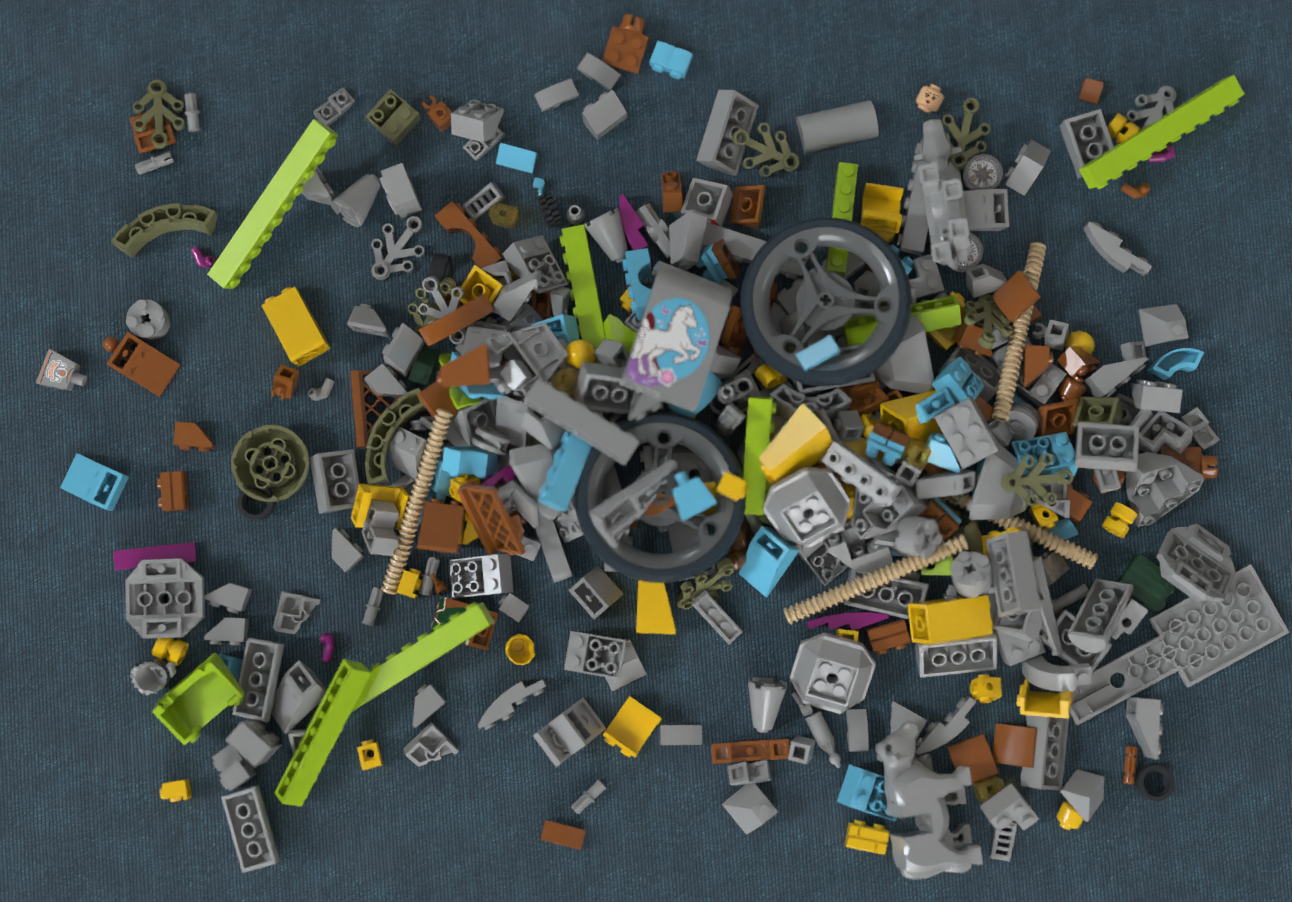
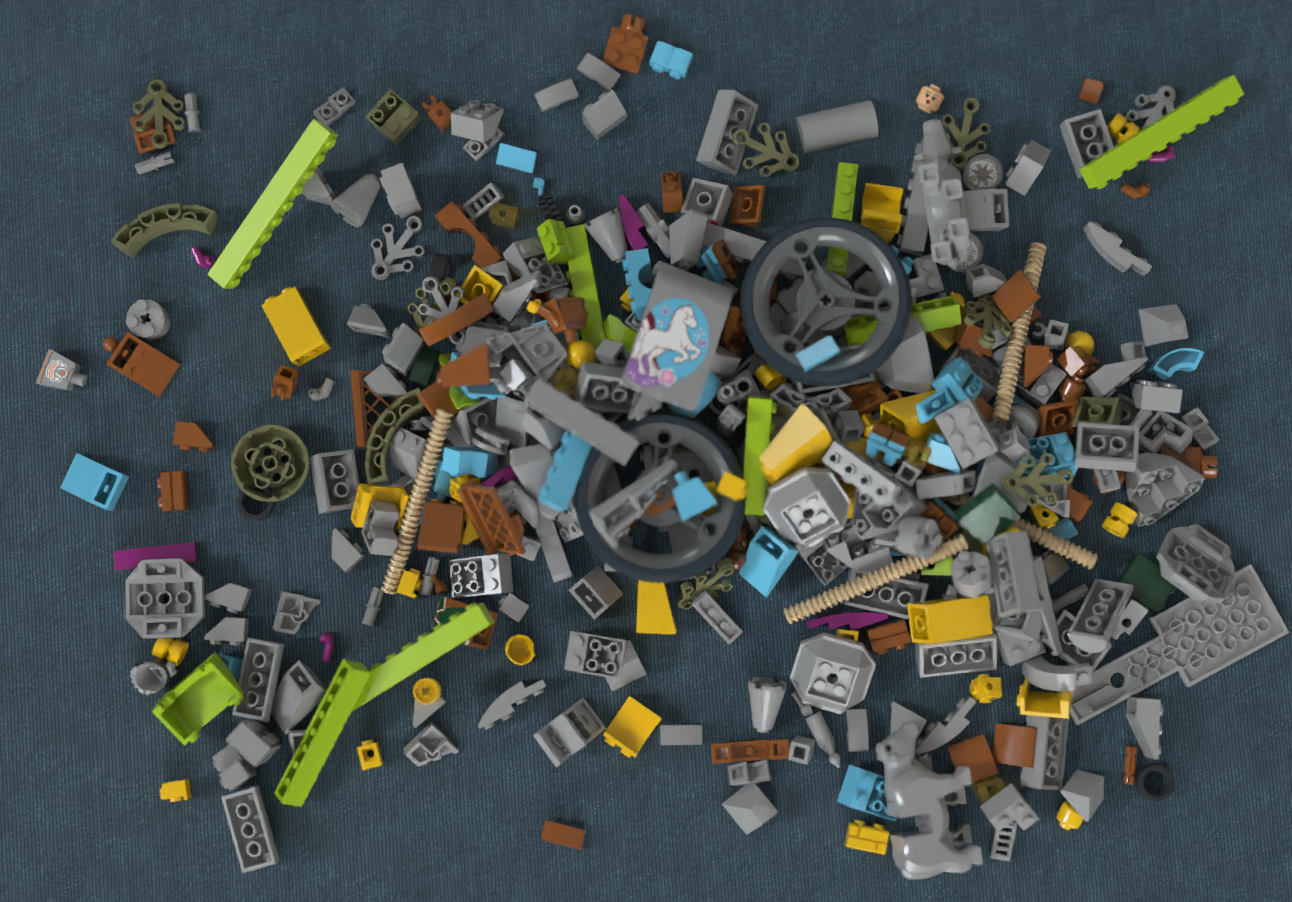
light grey axle [571,779,607,814] -> none
none -> yellow wheel [413,678,442,704]
none -> dark orange torso [527,297,588,344]
none -> lime brick [537,219,575,264]
none -> clear green brick [956,483,1021,545]
none -> light grey brick [998,422,1031,462]

